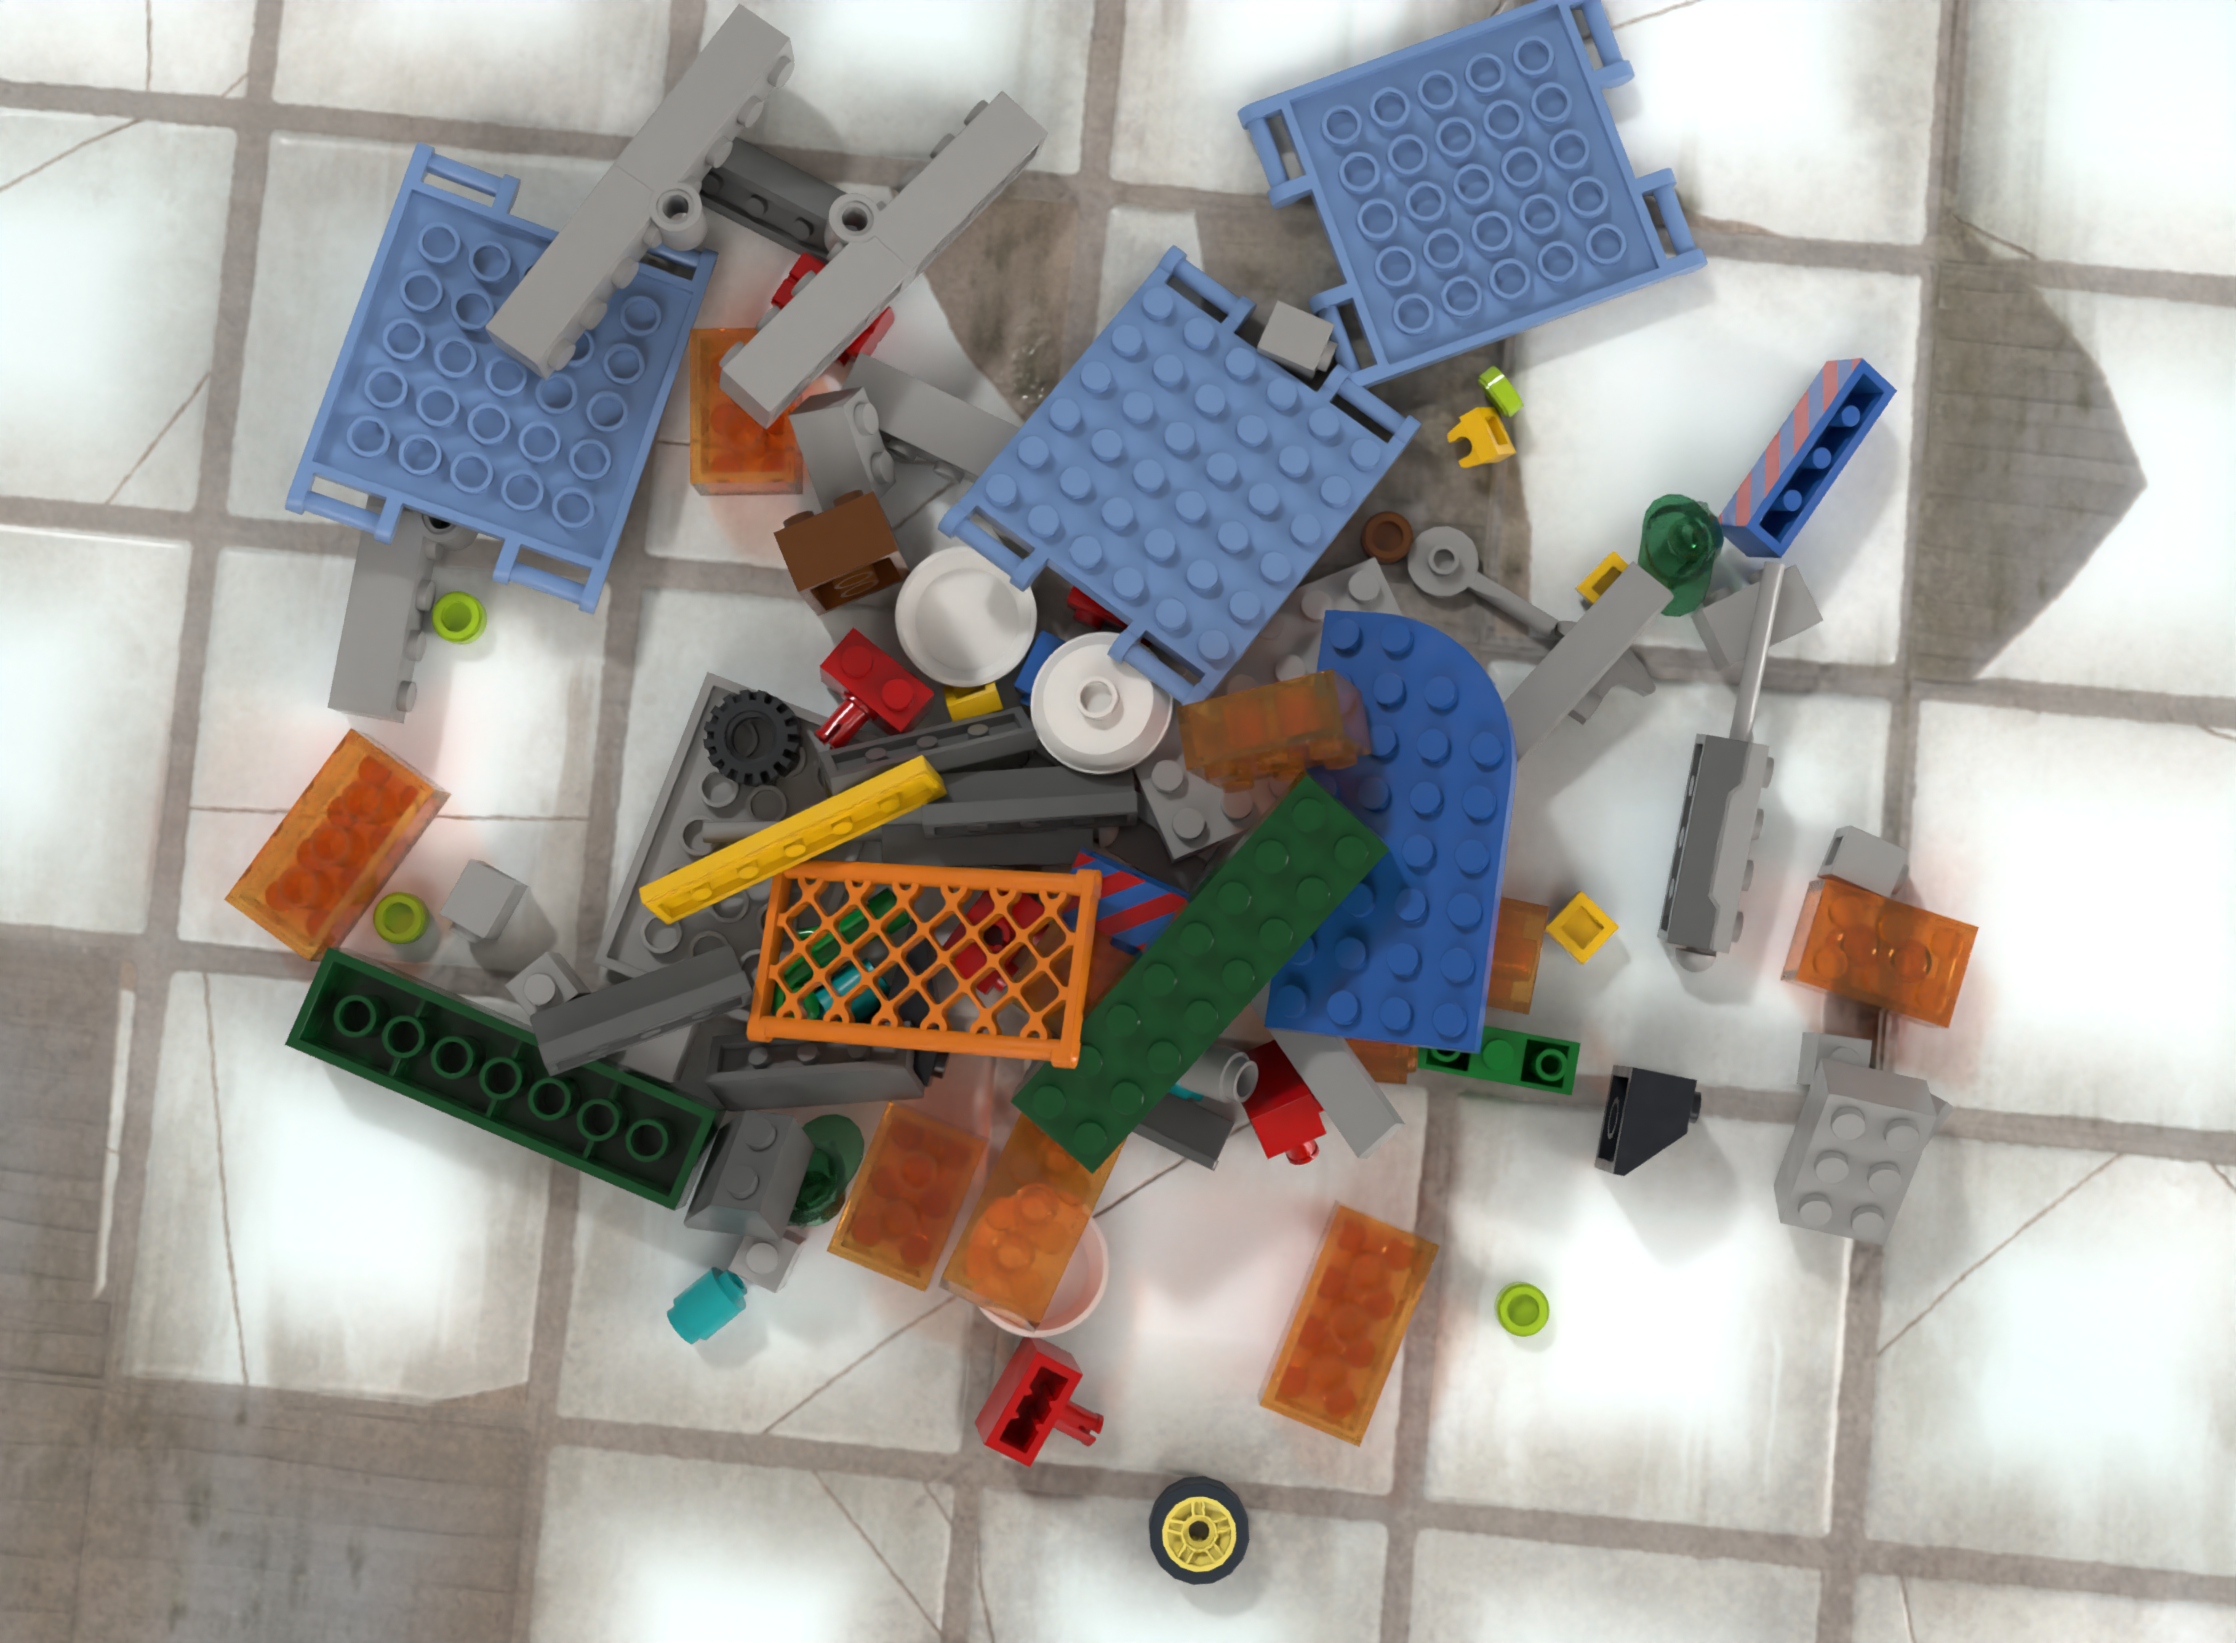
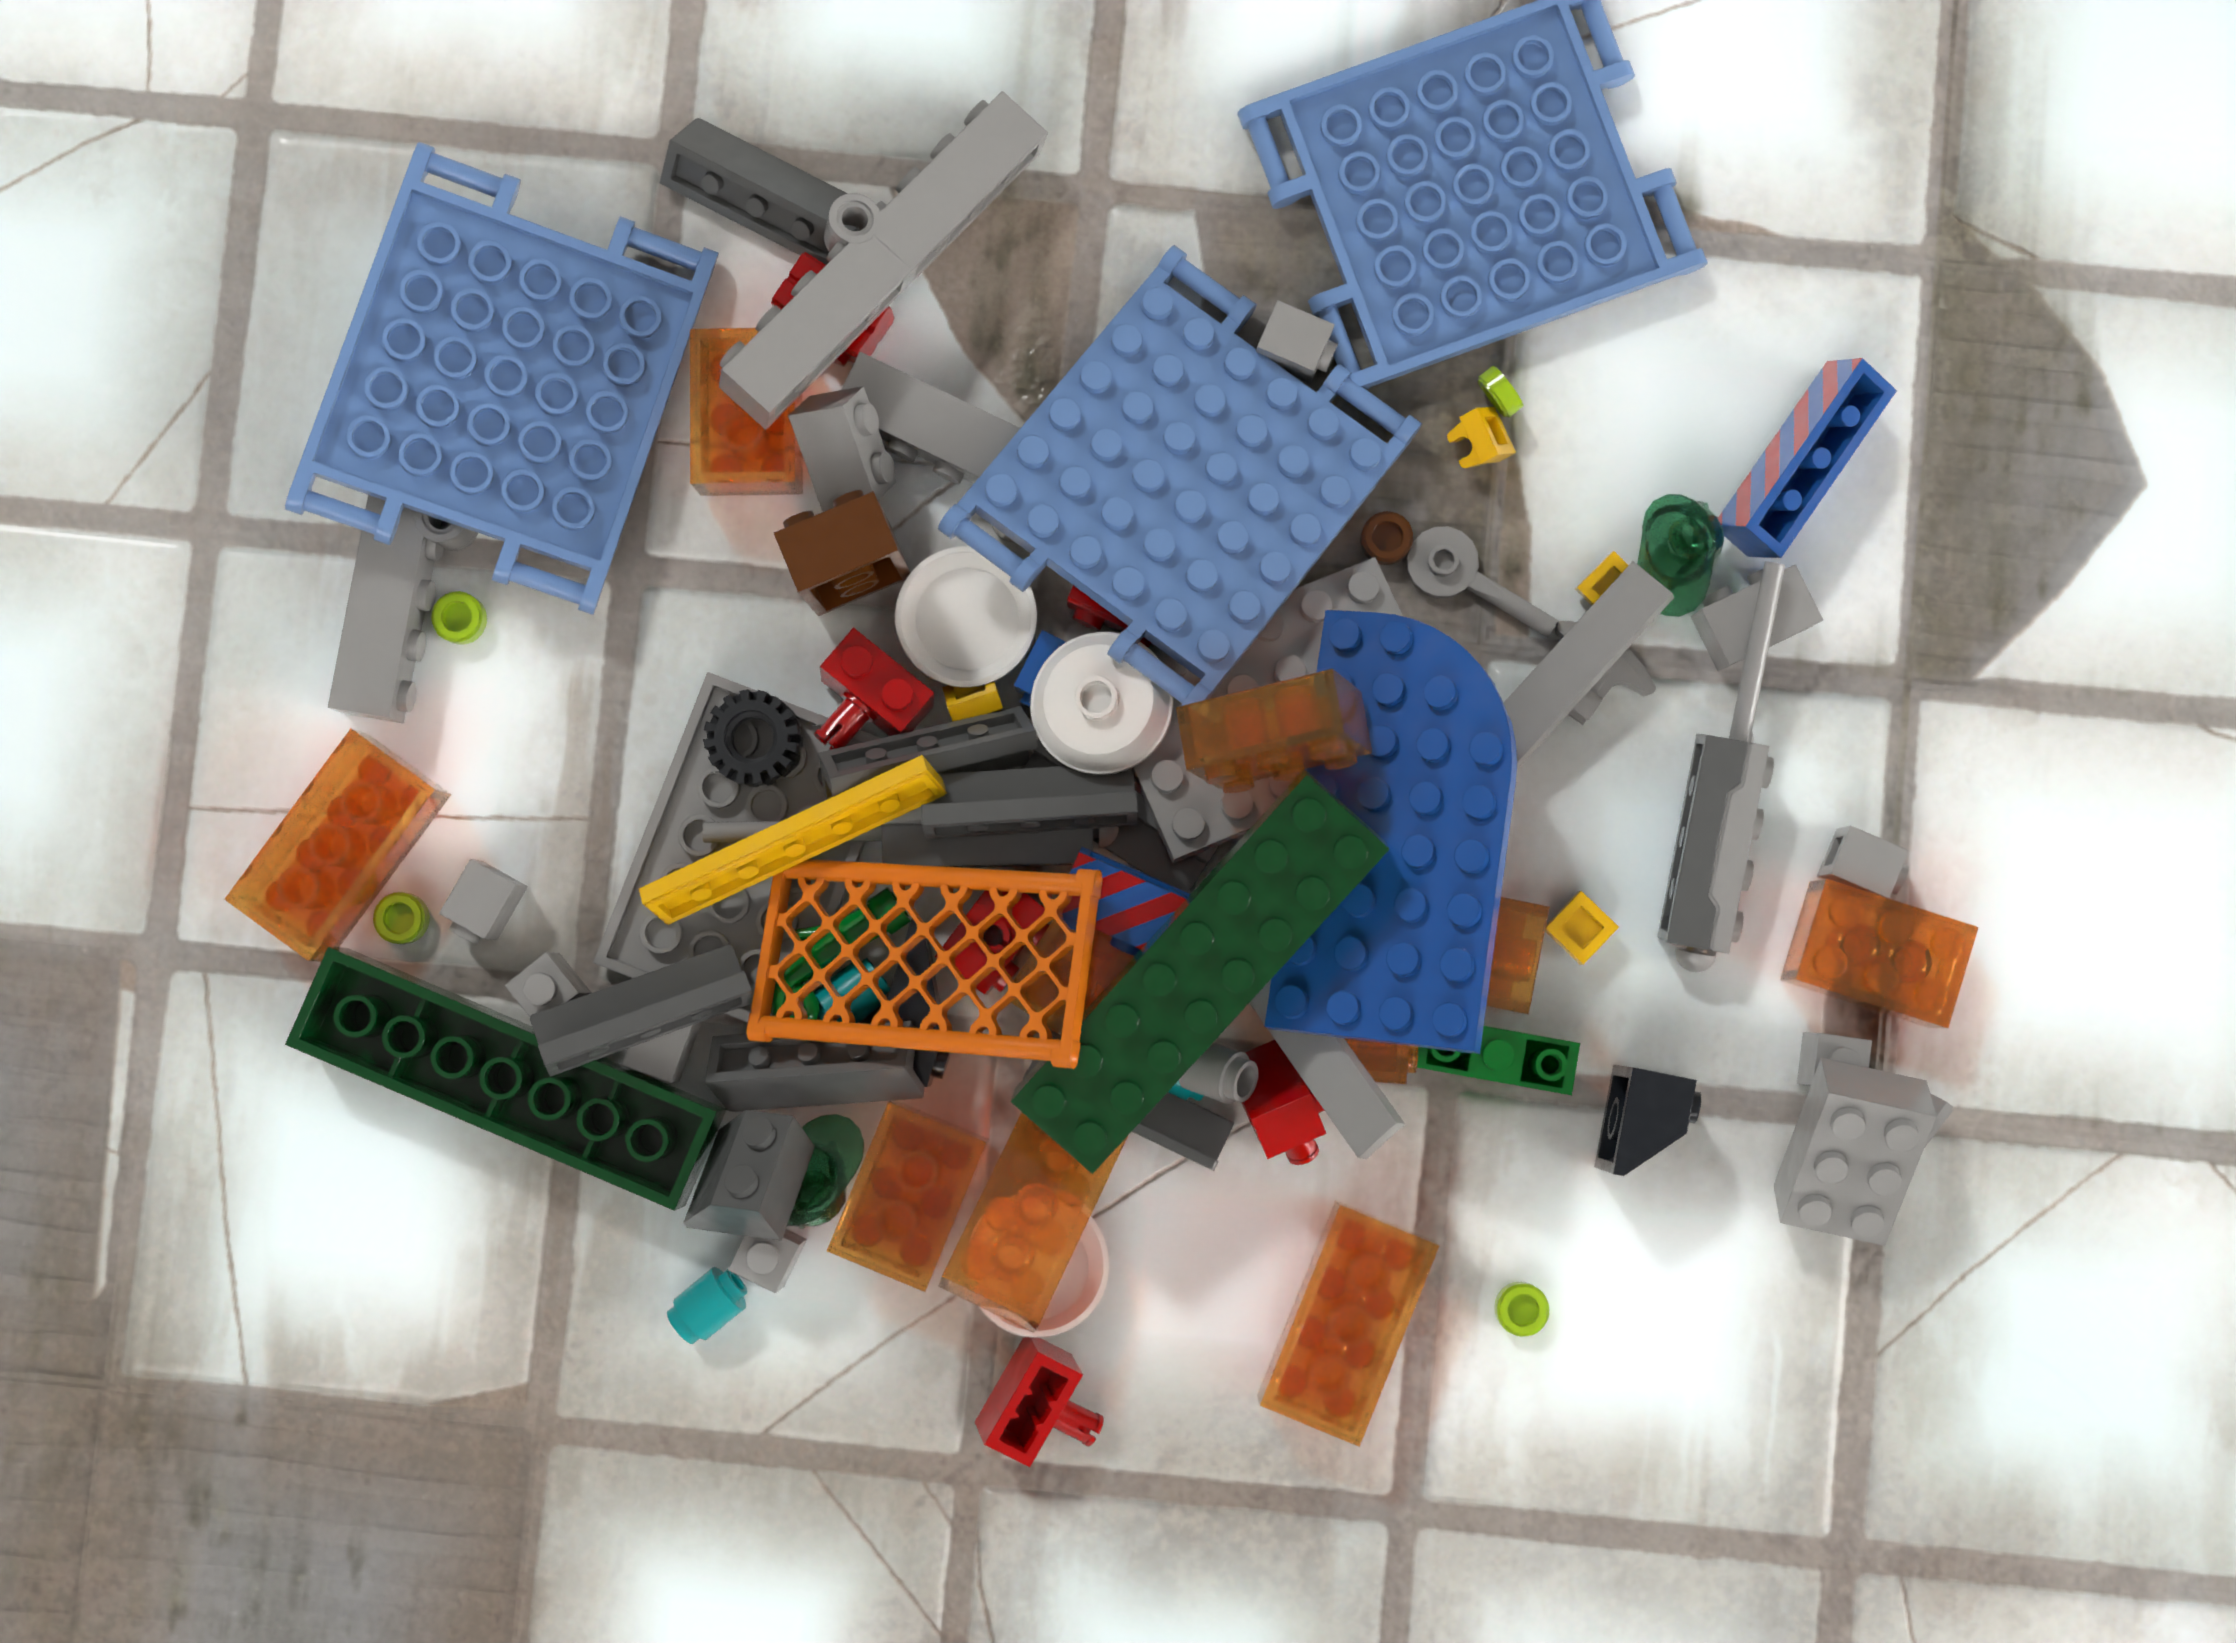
light grey hinge [485,3,795,380] -> none
wheel [1149,1476,1250,1585] -> none

